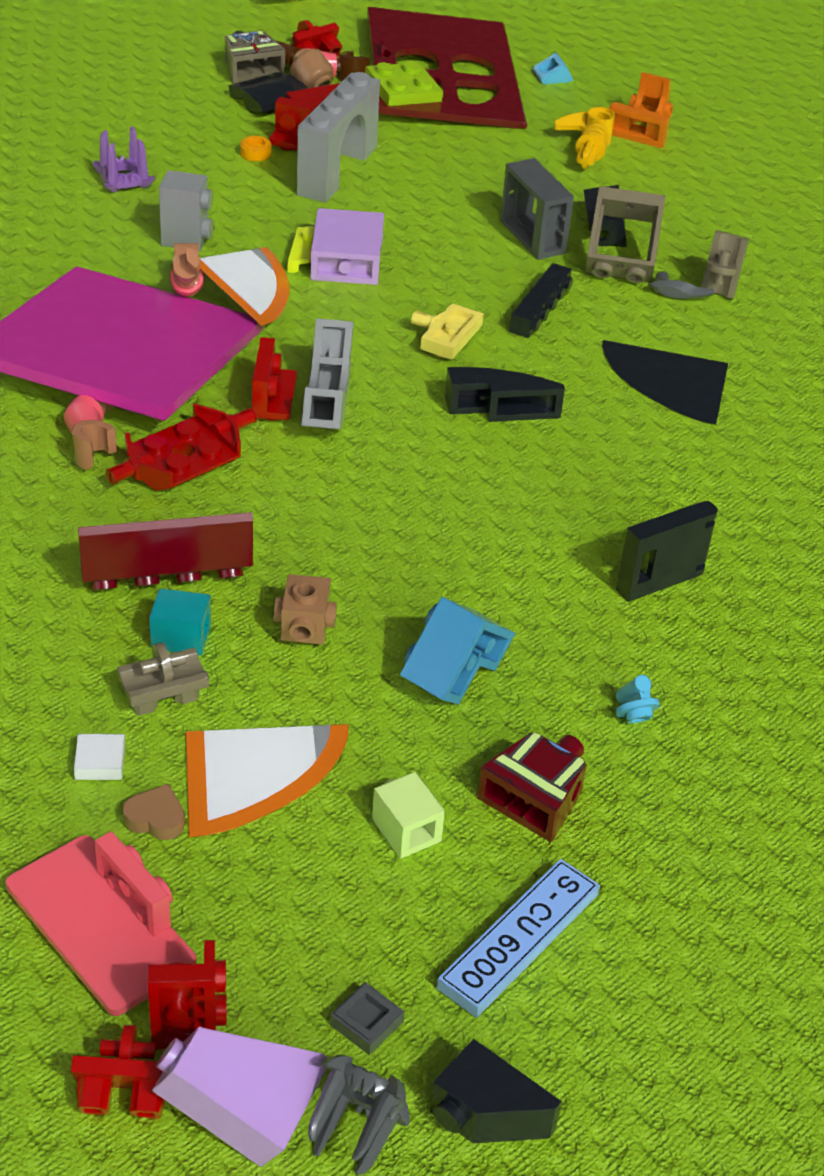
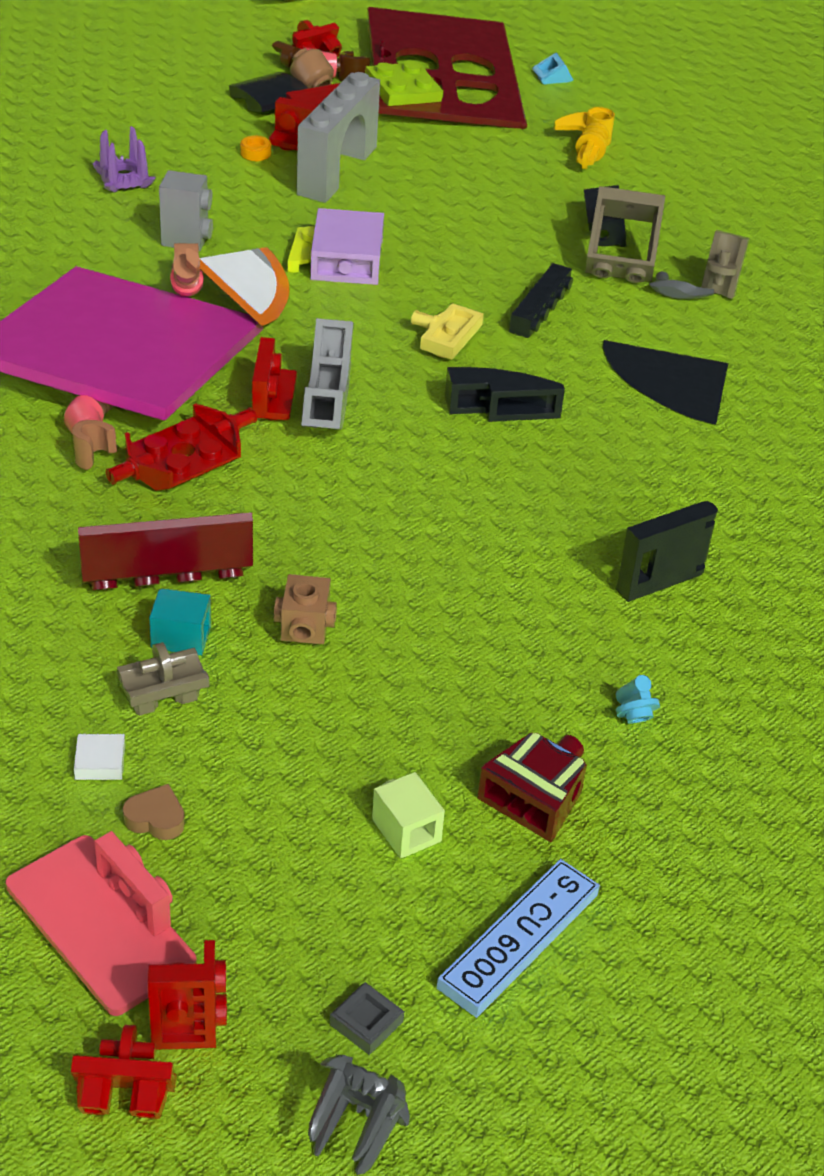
lavender slope [152,1027,328,1167] -> none
sticker [186,724,349,838] -> none
dark tan torso [225,31,285,84] -> none
dark azure brick [400,597,516,705] -> none
black slope [430,1039,562,1144] -> none
dark grey window [500,158,574,260] -> none
orange tile [609,72,673,148] -> none

